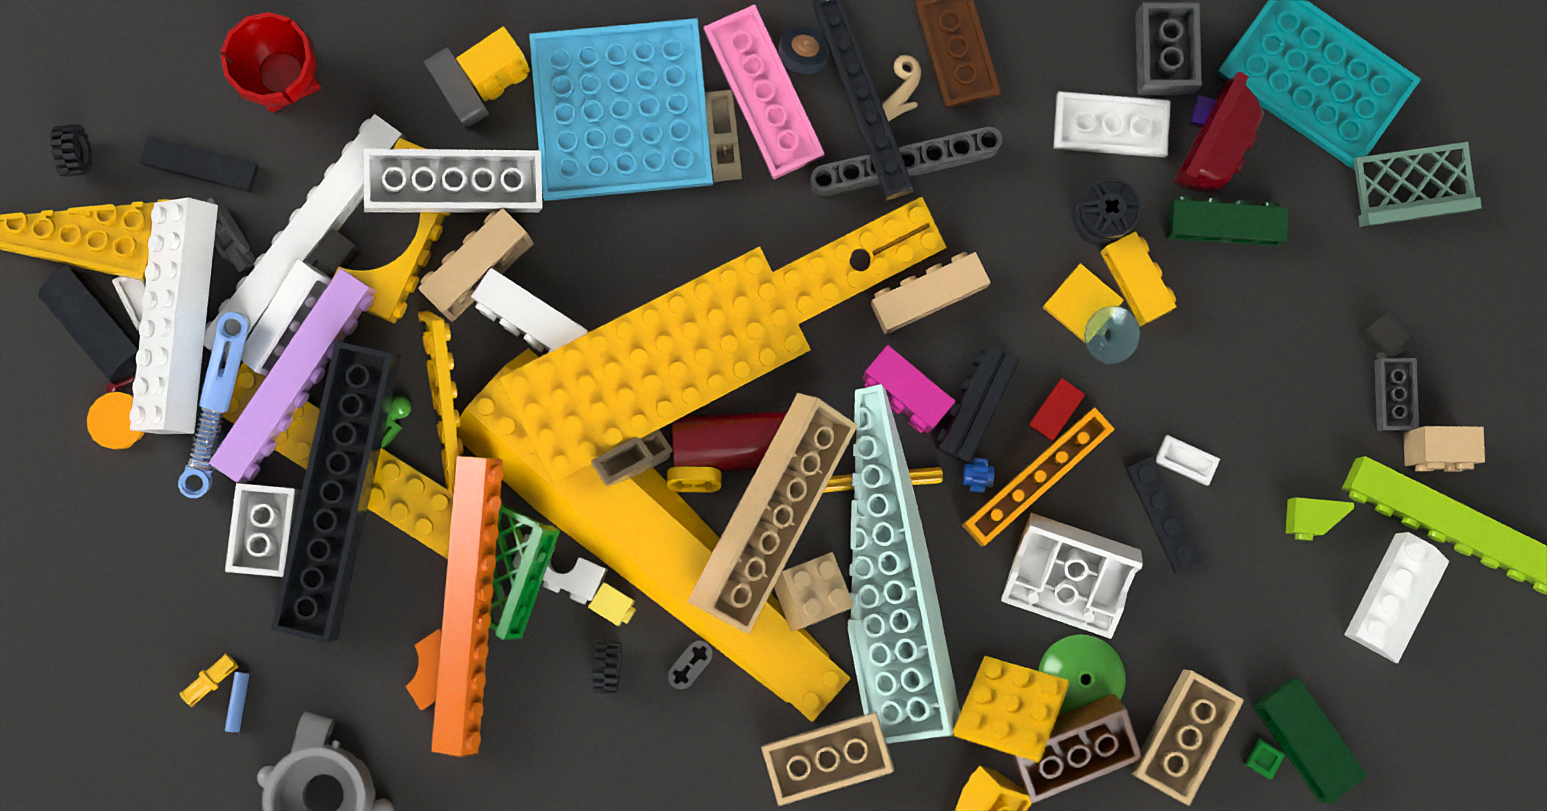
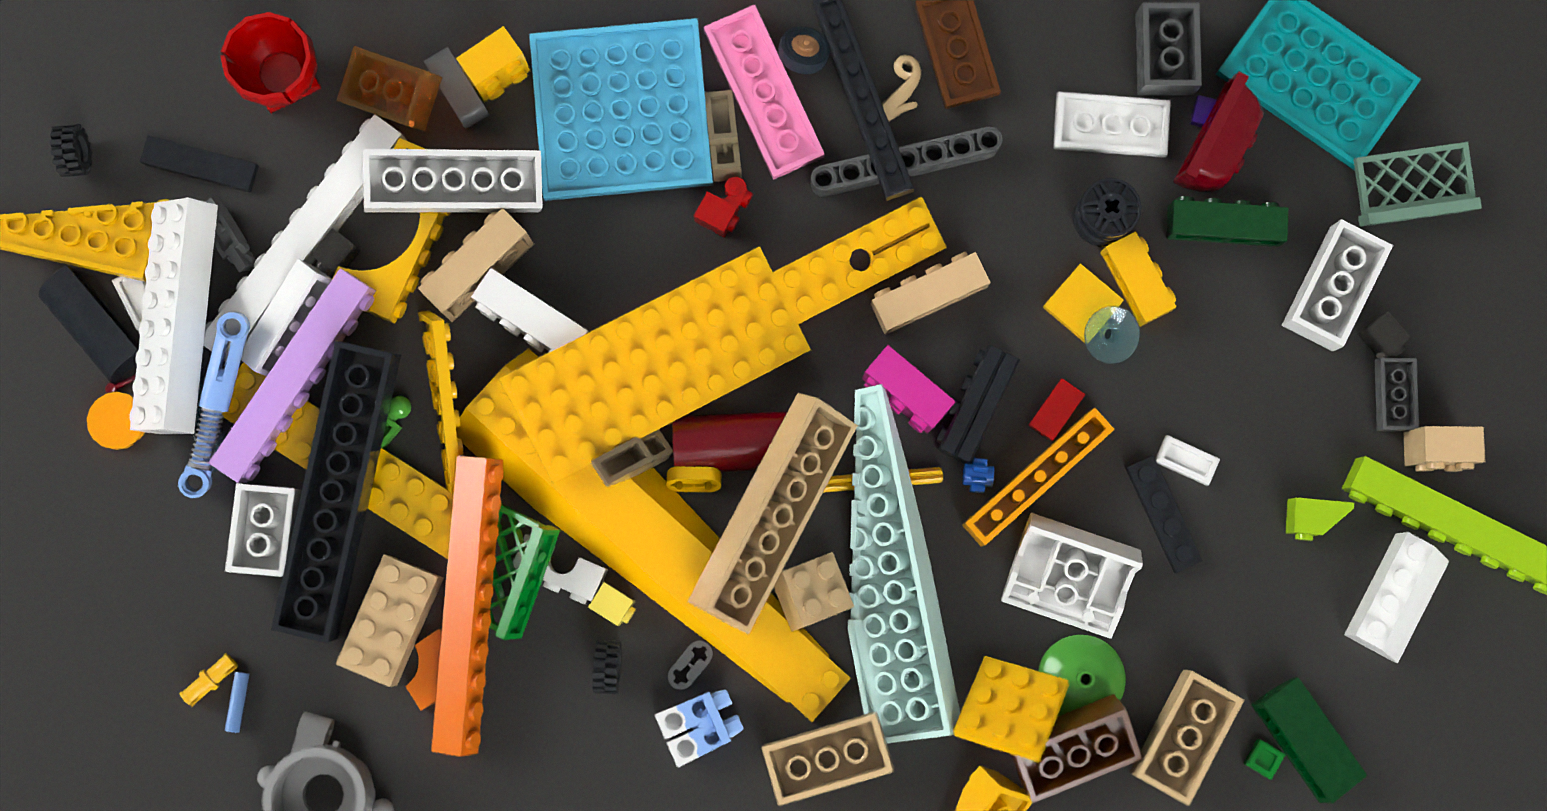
none -> tan brick [336,555,444,687]
none -> clear orange brick [337,46,443,131]
none -> light blue hips [655,689,744,767]
none -> red brick [694,177,753,238]
none -> white brick [1282,219,1393,351]

